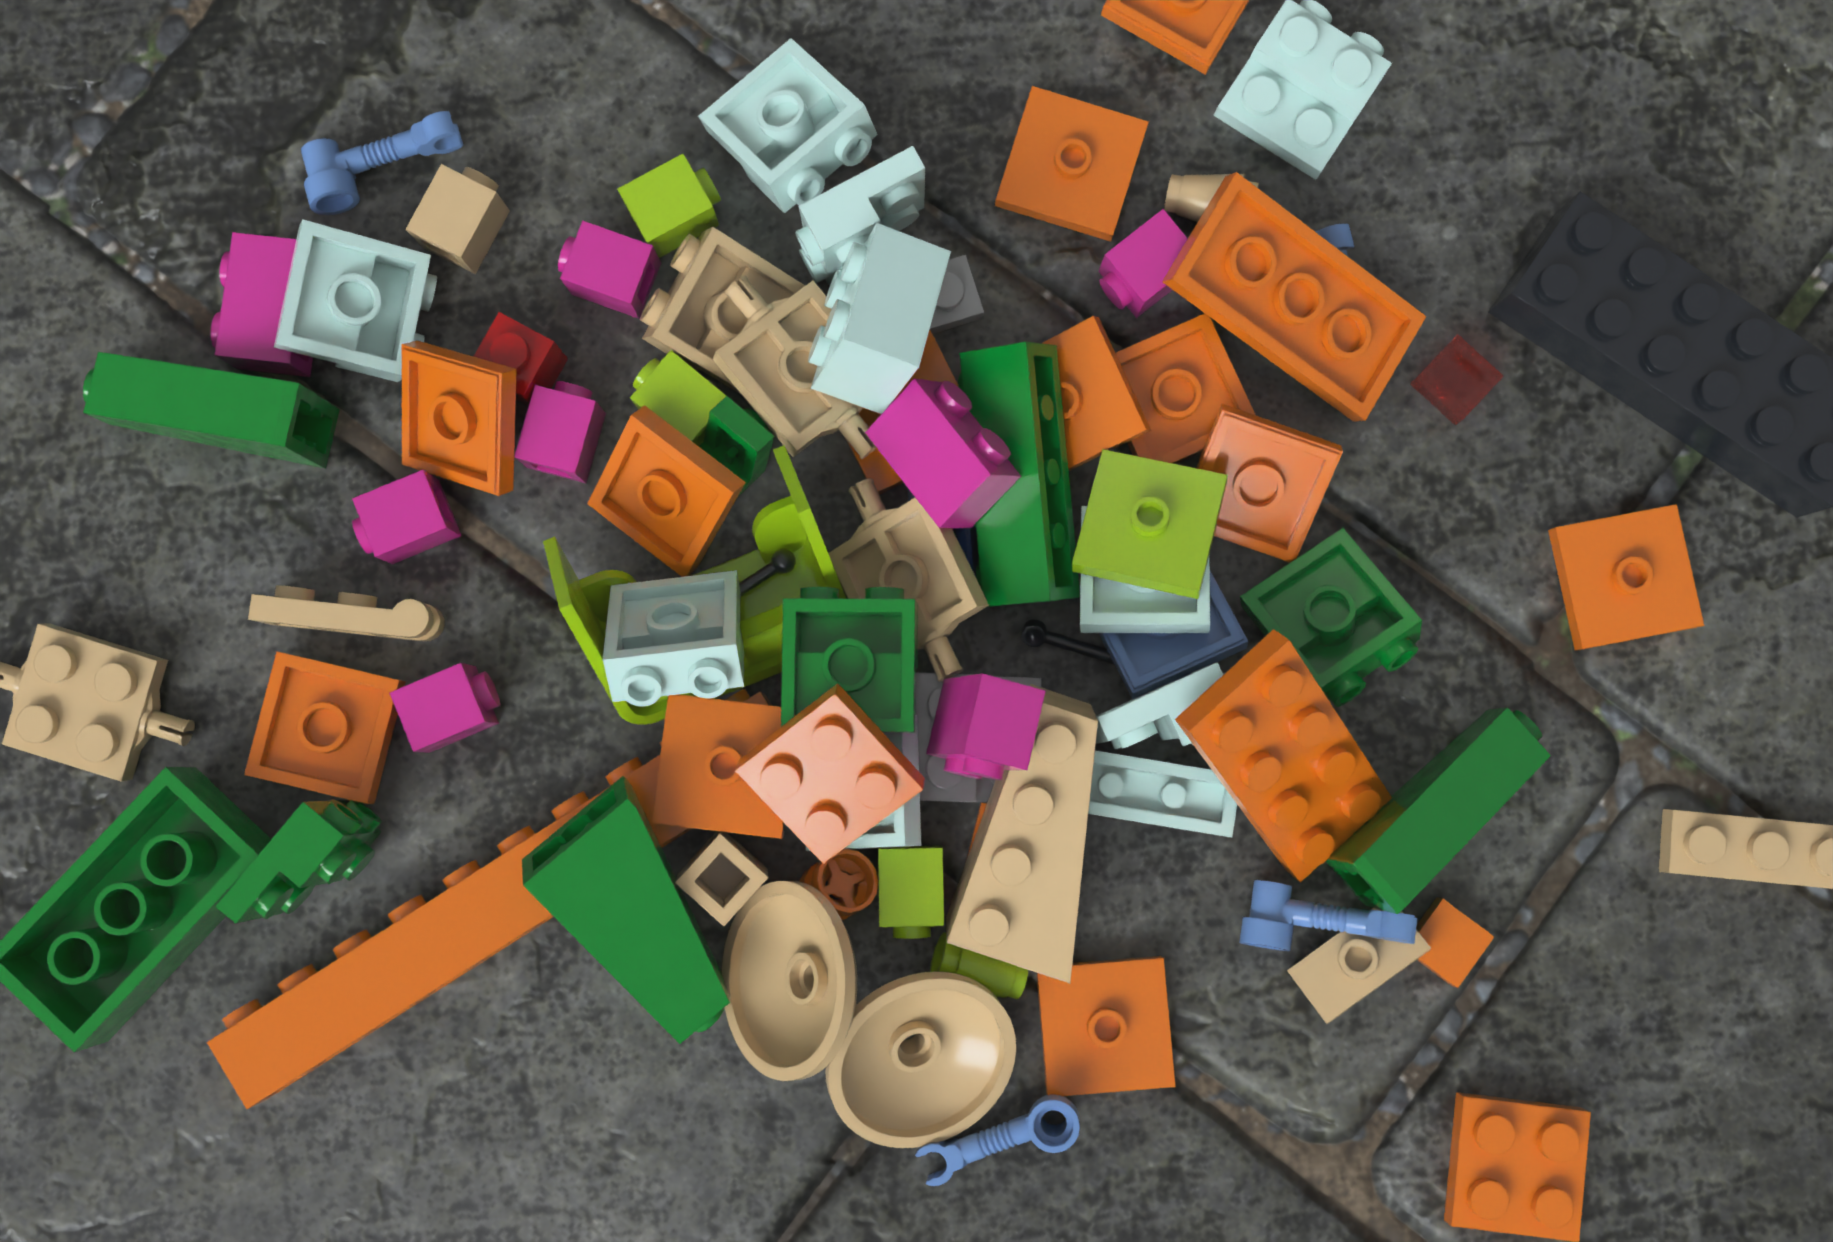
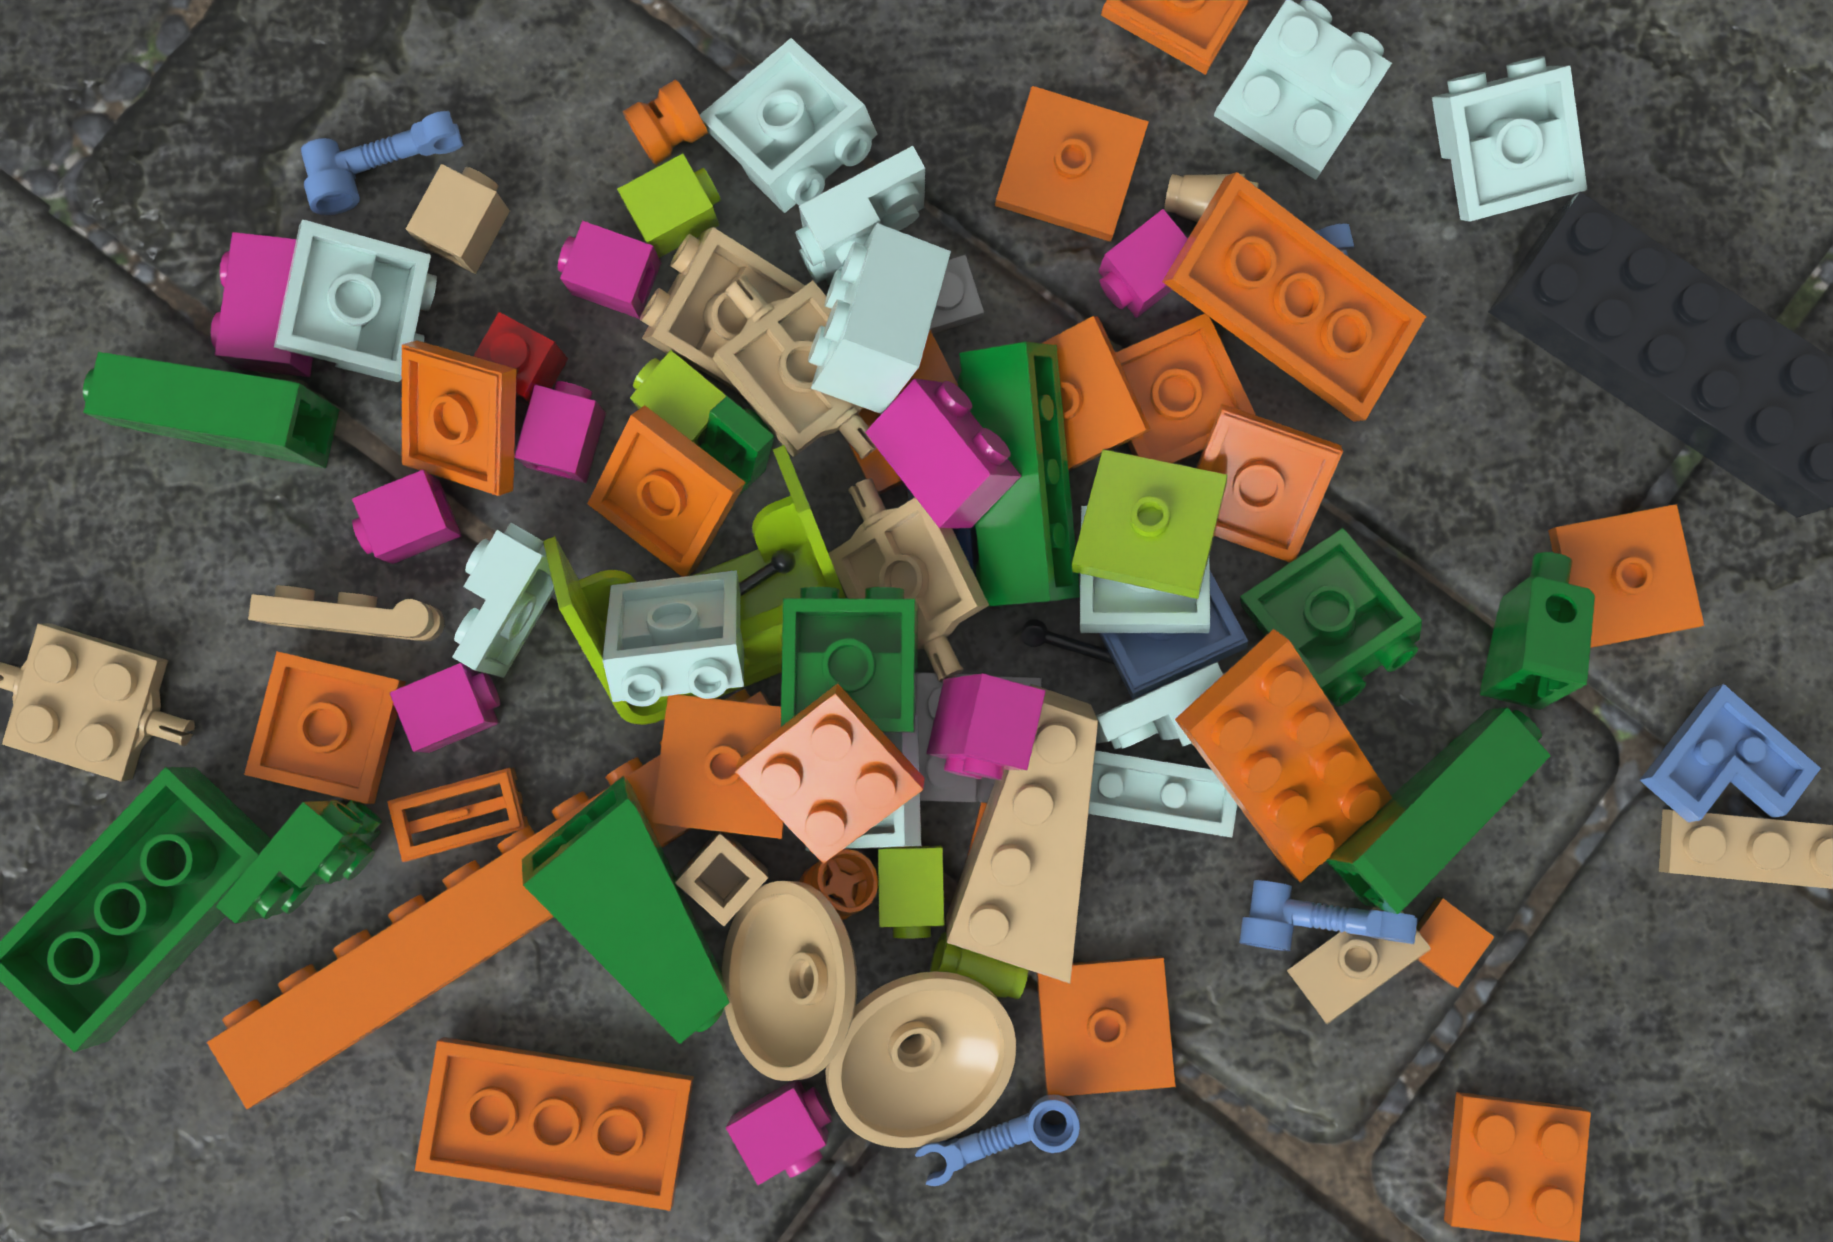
clear red plate [1410,334,1504,425] -> none
none -> orange tile [387,768,529,862]
none -> orange plate [415,1037,694,1211]
none -> light aqua plate [452,522,555,678]
none -> orange wheel [622,79,708,165]
none -> dark pink brick [726,1080,832,1185]
none -> light aqua plate [1432,56,1587,222]
none -> green torso [1479,552,1595,710]
none -> medium blue plate [1640,684,1821,822]

